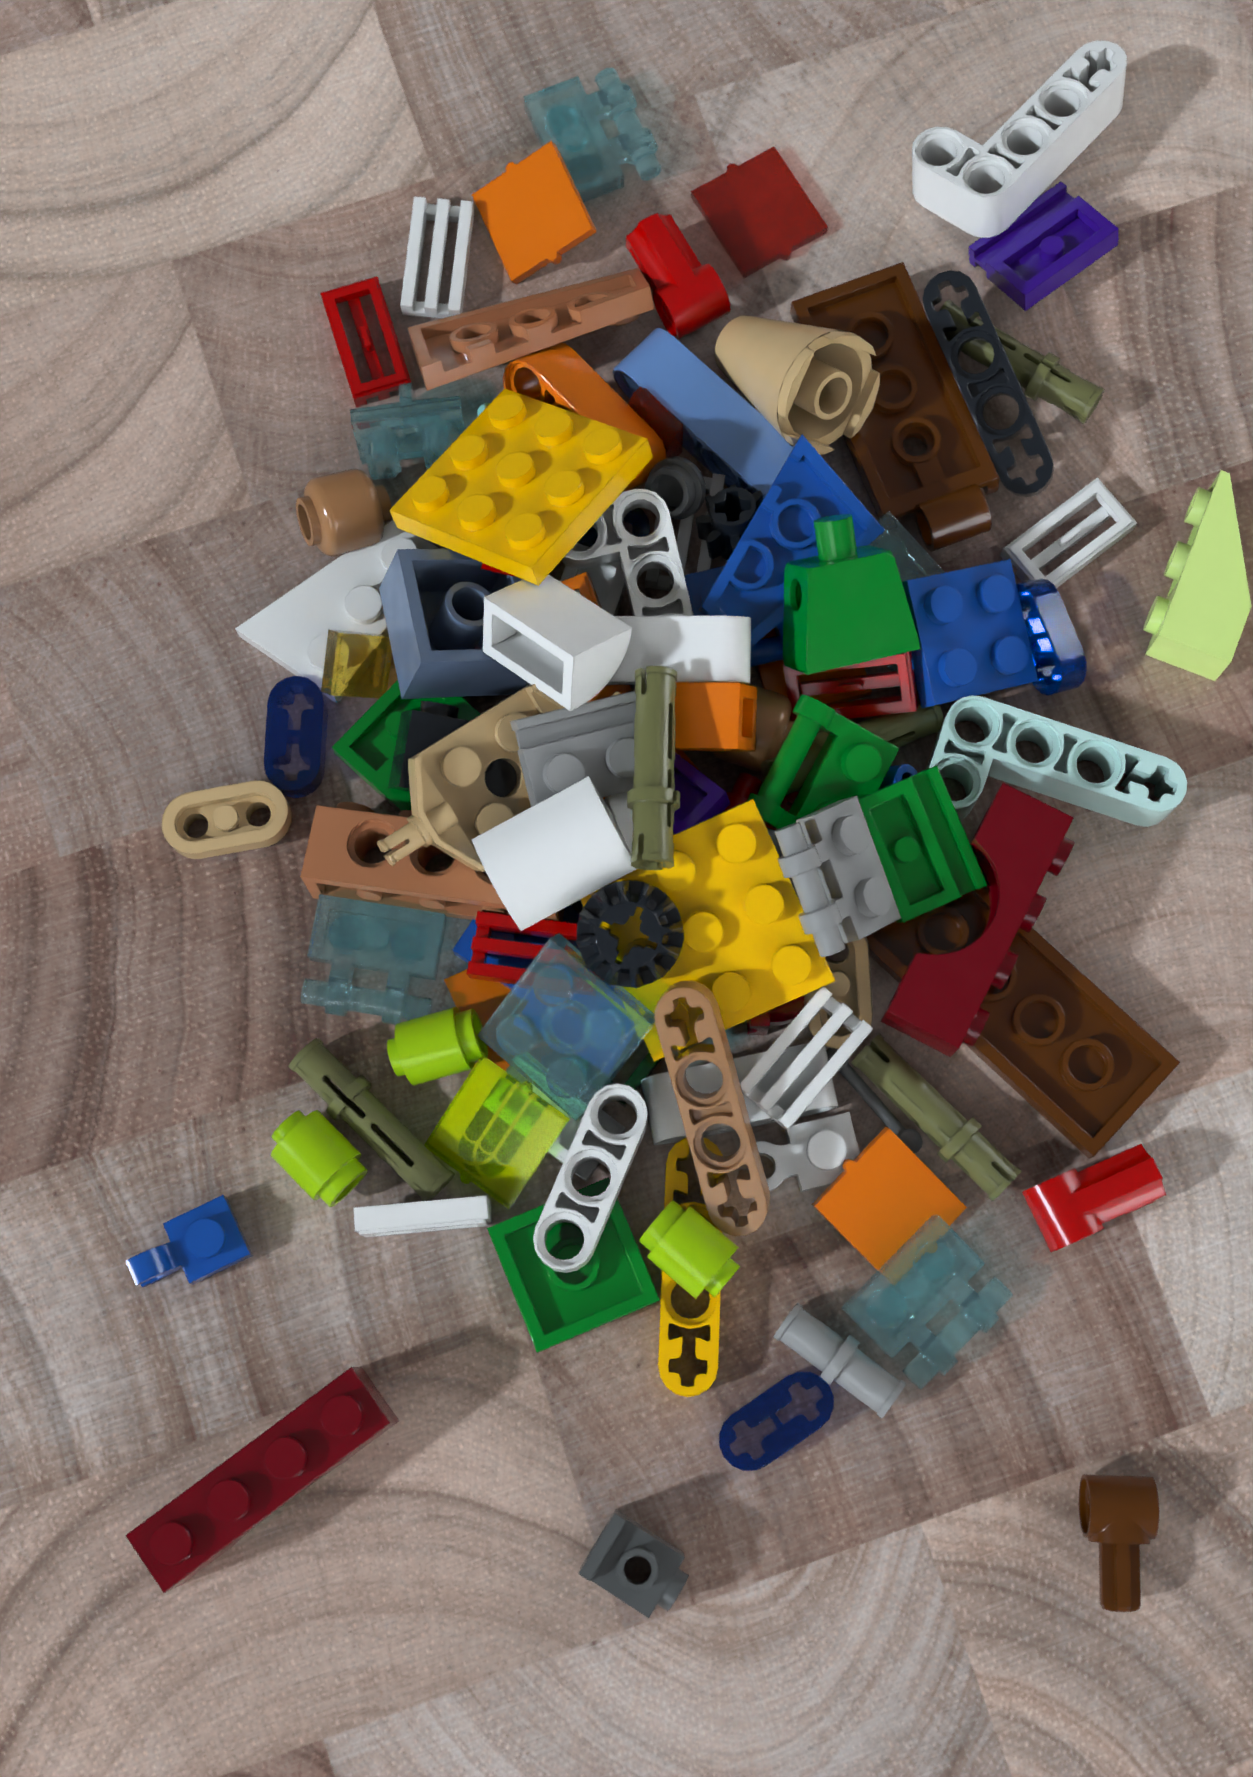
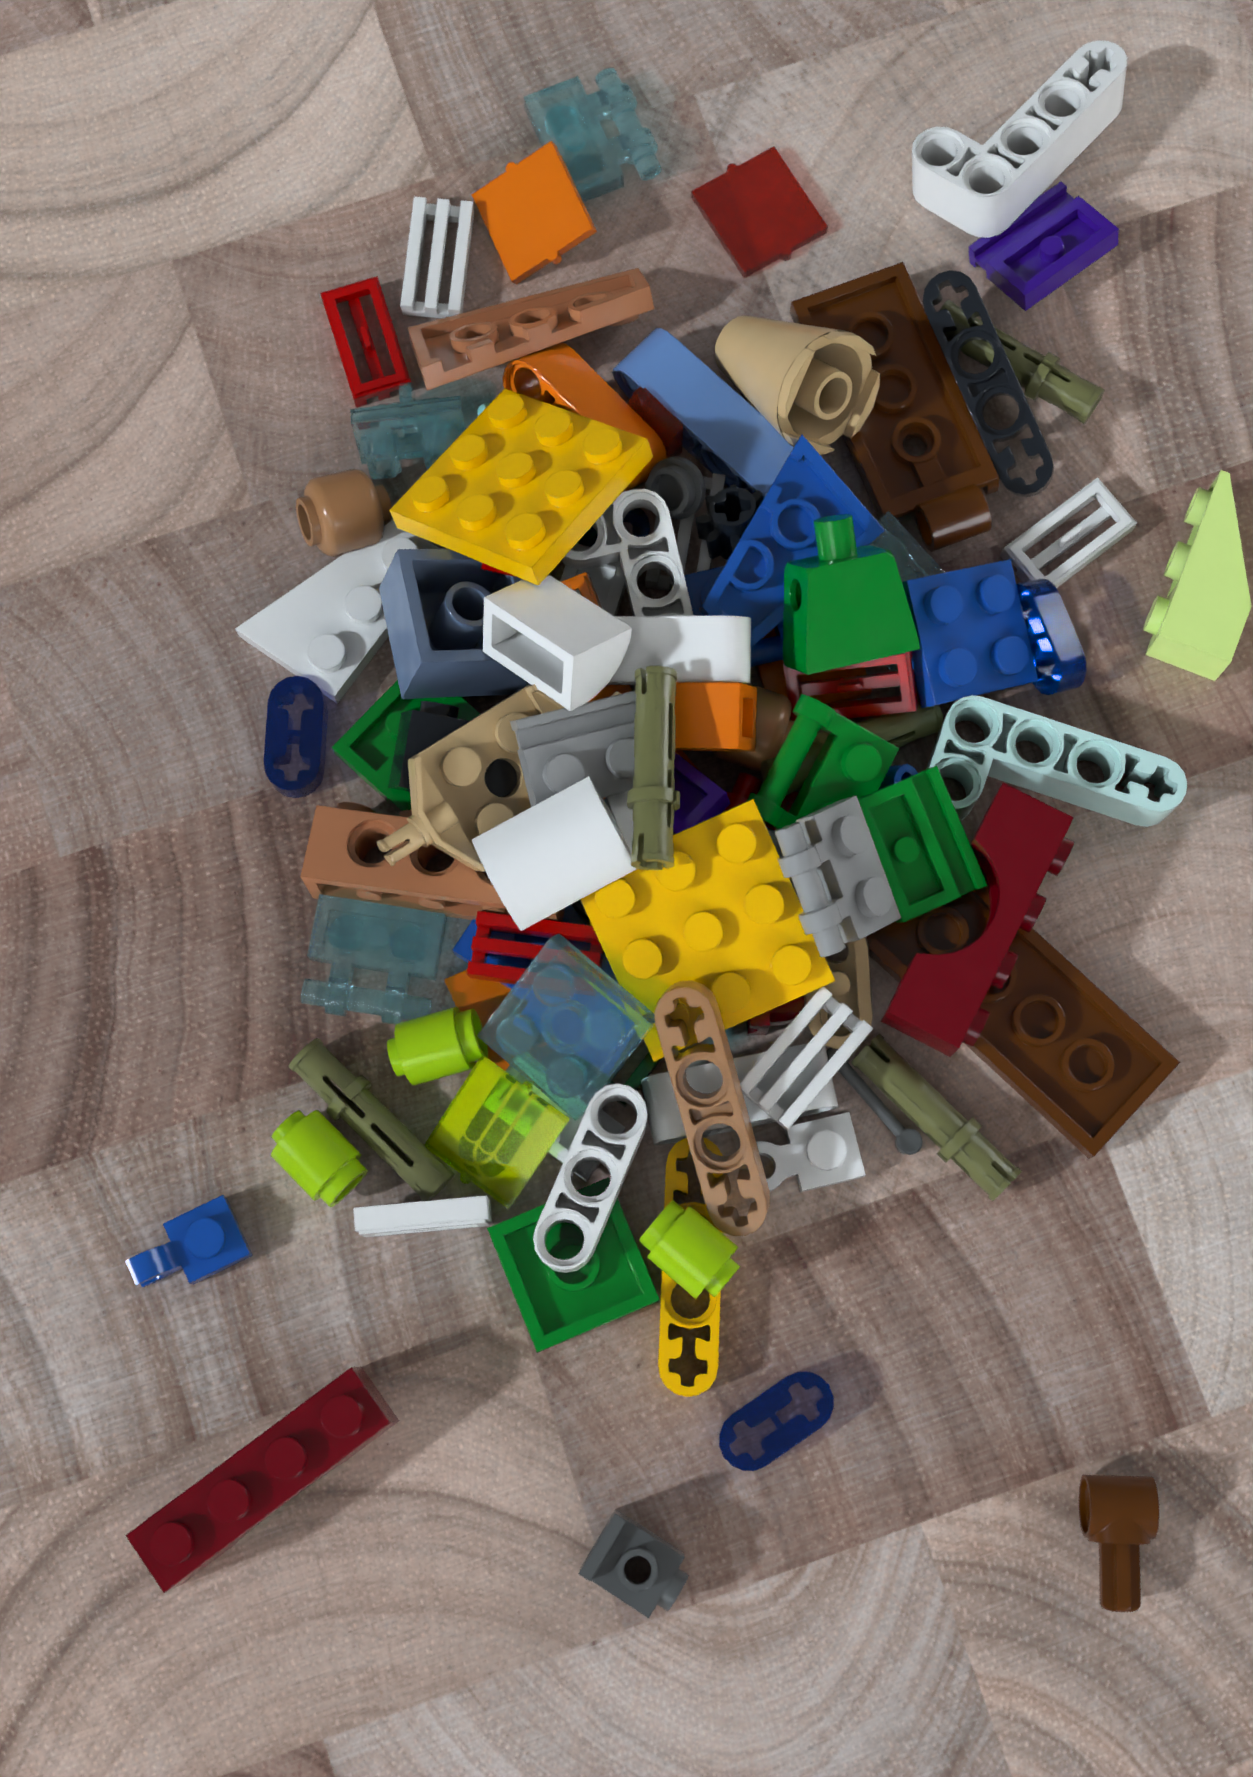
tan plate [162,781,292,859] -> none
clear yellow tile [321,629,392,699] -> none
black gear [576,880,684,988] -> none
red piece [626,213,731,340] -> none
light grey pin [773,1303,906,1418] -> none
orange piece [811,1127,967,1286] -> none
clear light blue plate [841,1214,1013,1390] -> none
red piece [1022,1144,1166,1252] -> none

